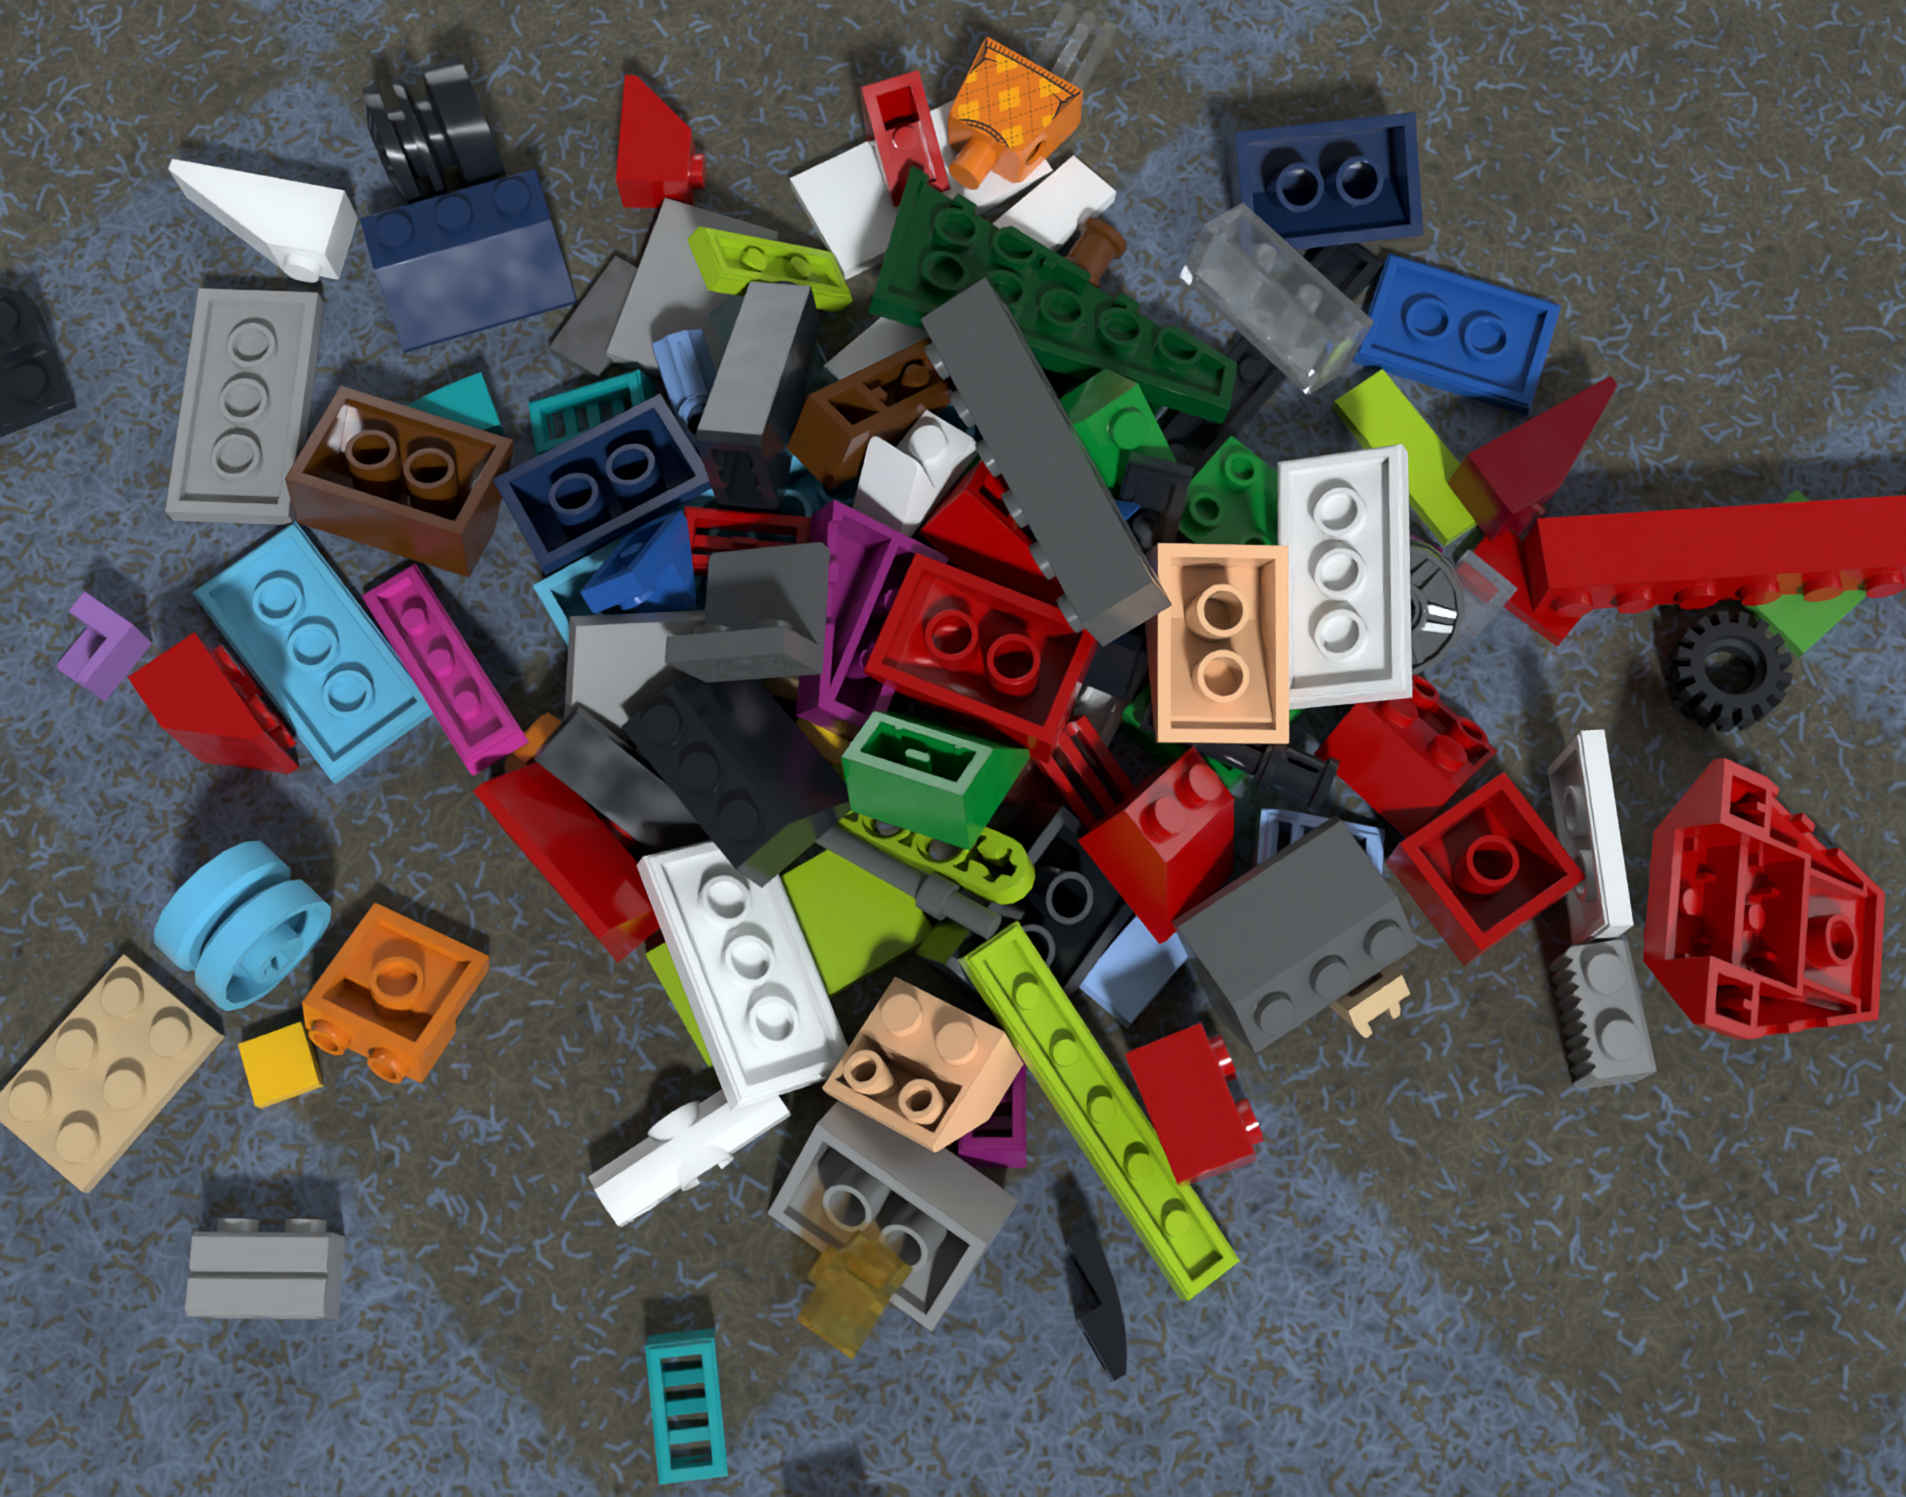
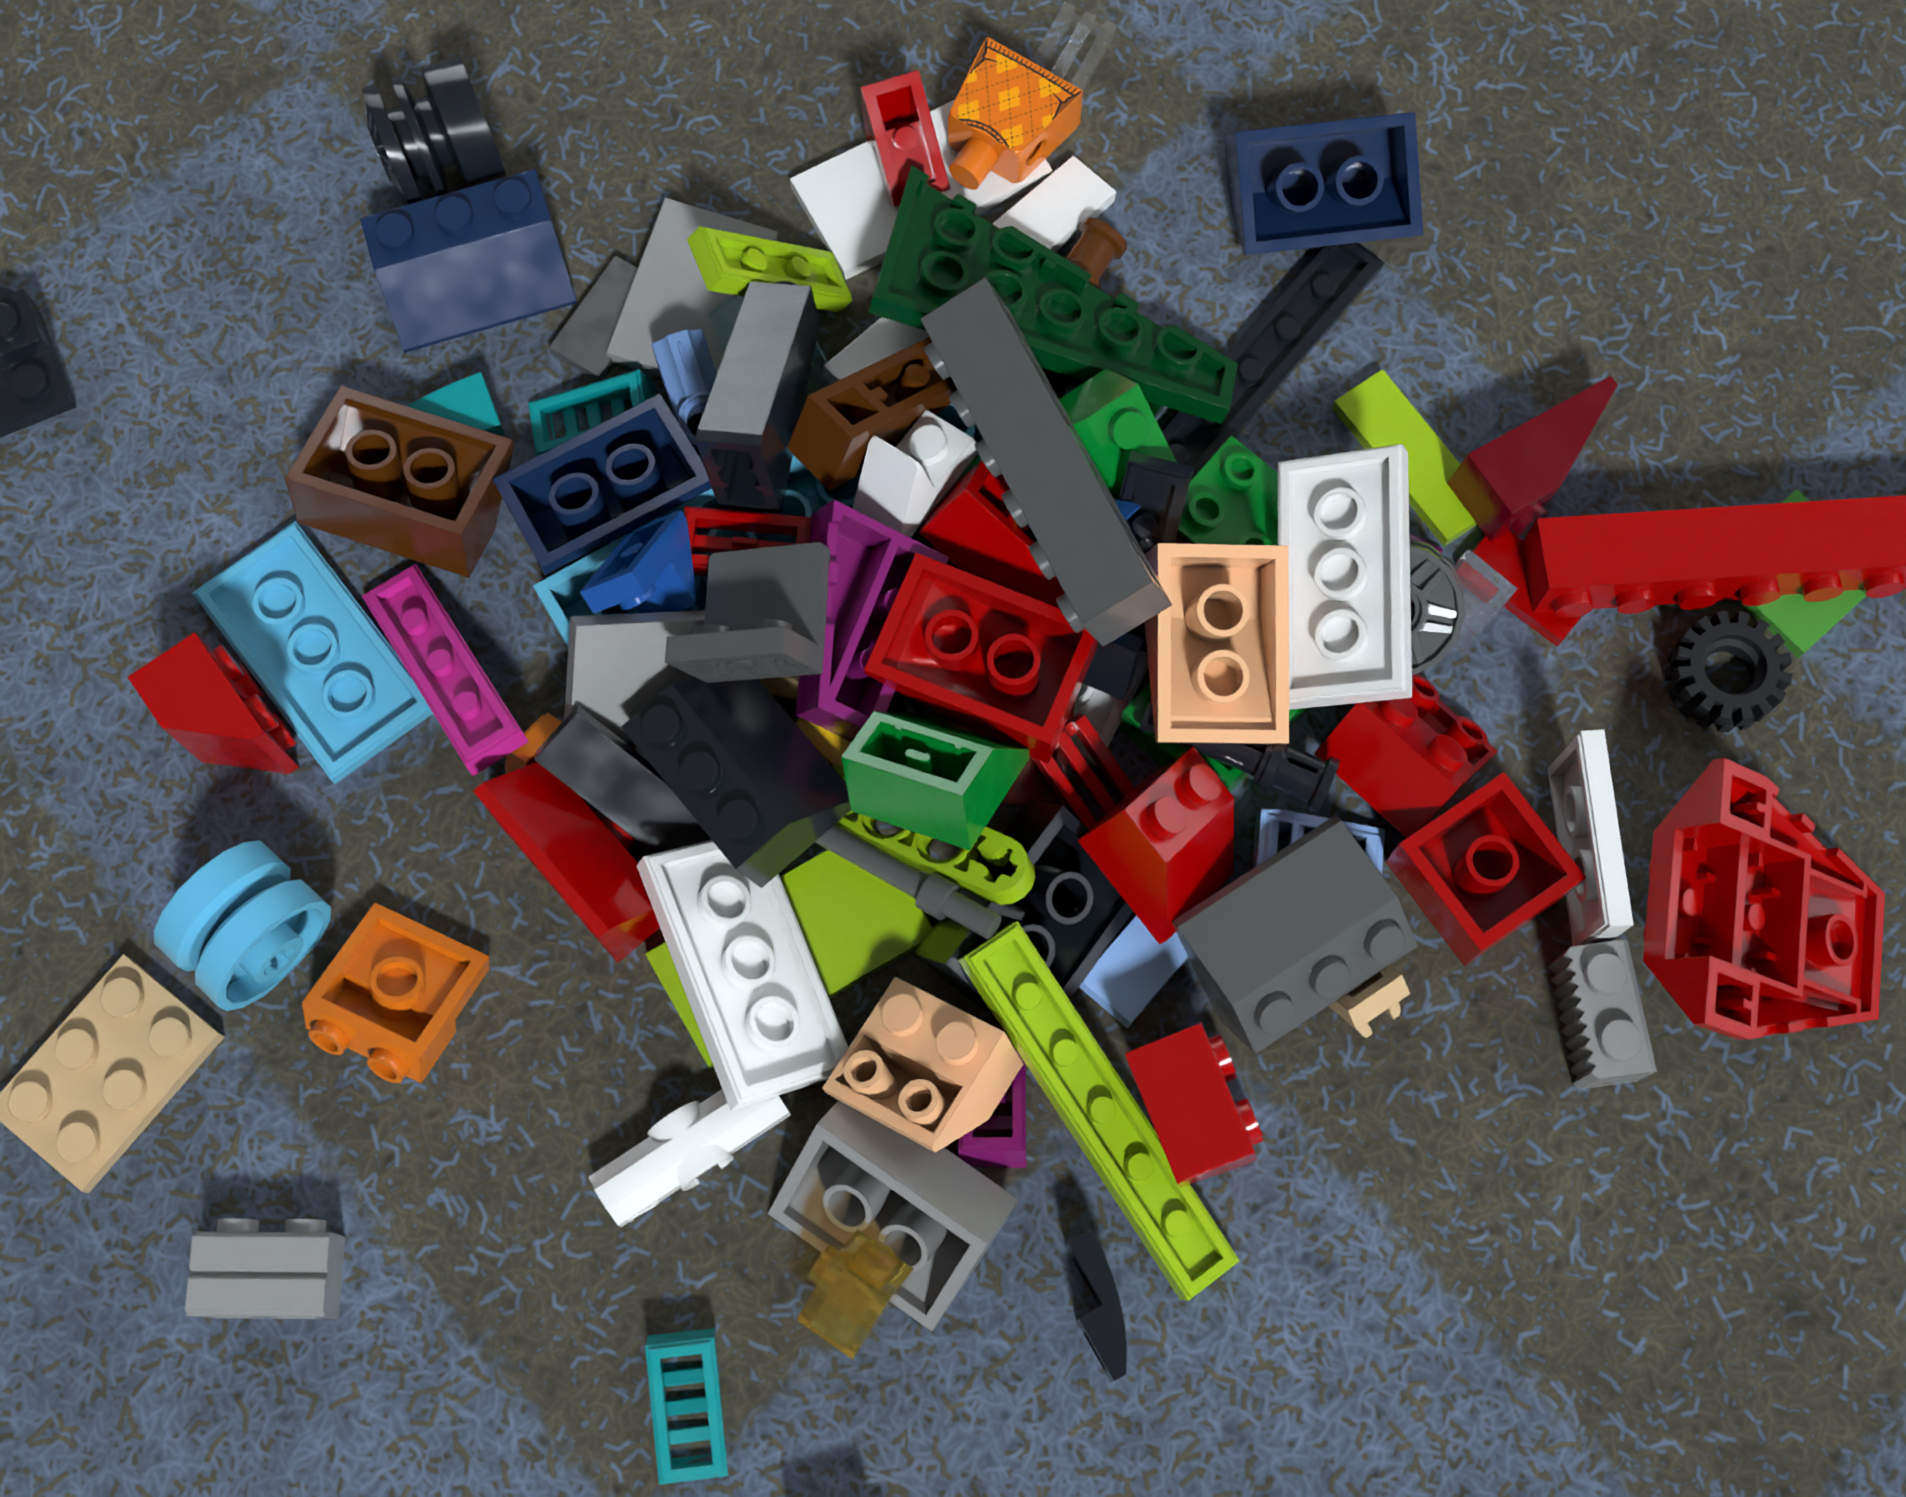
medium lavender panel [57,591,152,702] -> none
light grey plate [165,288,324,525] -> none
white slope [169,159,358,283] -> none
yellow tile [238,1022,324,1109] -> none
red slope [616,75,707,208] -> none
clear brick [1180,203,1374,395] -> none
blue tile [1353,253,1562,416] -> none

